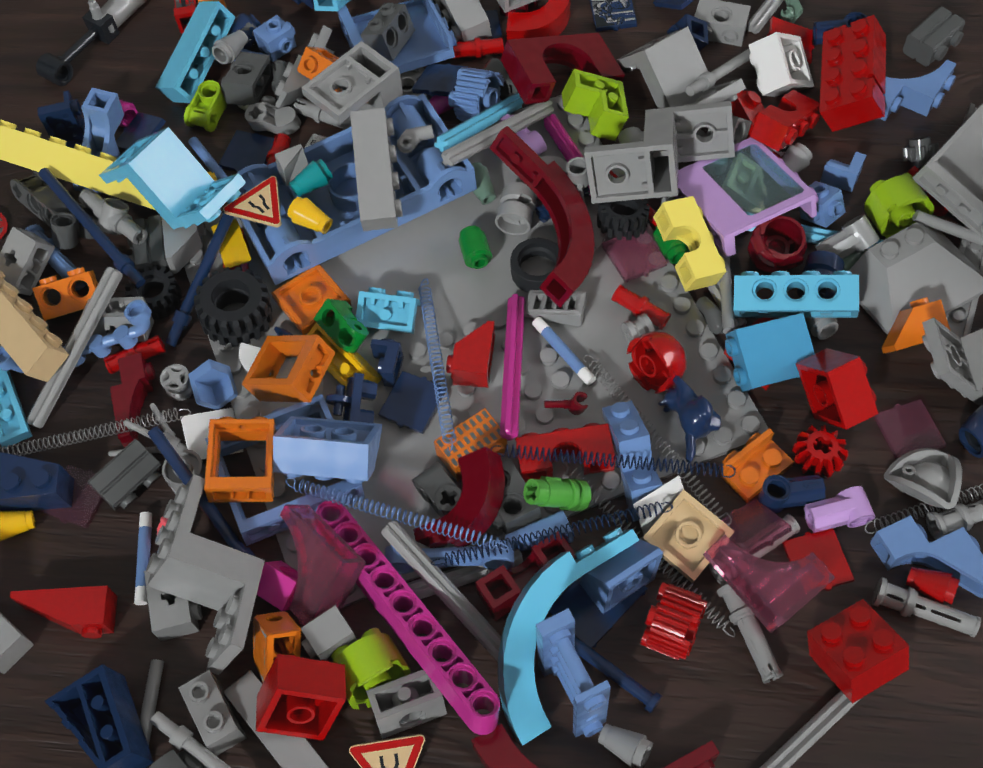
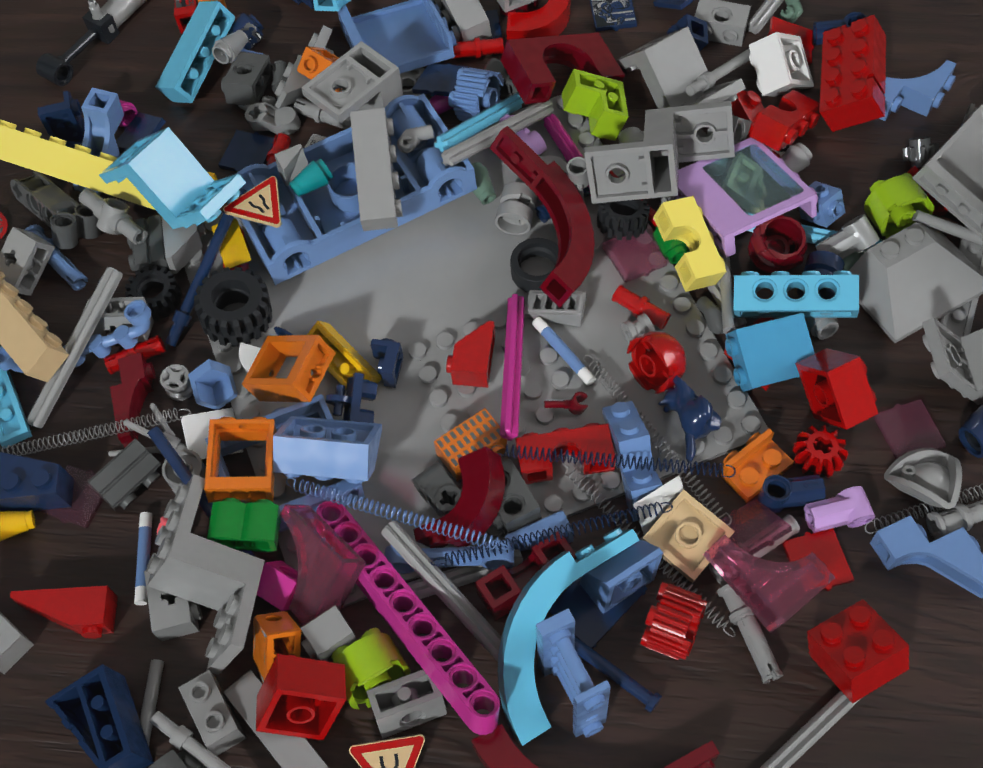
orange brick [32,267,98,321] -> none
dark blue bar [38,168,146,288] -> none
lime piece [184,80,227,132] -> none
medium blue bar [188,137,228,180] -> none
medium blue brick [253,15,297,62] -> none
orange plate [271,264,351,335] -> none
yellow cone [287,197,333,234] -> none
green leg [314,299,369,353] -> none
medium azure bracket [356,287,421,334] -> none
dark grey brick [360,3,415,61] -> none
dark blue piece [378,371,446,434] -> none
medium blue piece [418,278,456,452] -> none
green brick [458,226,492,269] -> none
bright green axle [523,476,591,512] -> none
light grey cone [598,724,653,768] -> none
medium blue panel [820,152,867,193] -> none
light grey pin [872,577,981,637] -> none
orange slope [881,297,951,354] -> none
dark grey brick [903,6,965,67] -> none
red cone [906,567,960,605] -> none
none -> green brick [207,498,281,552]

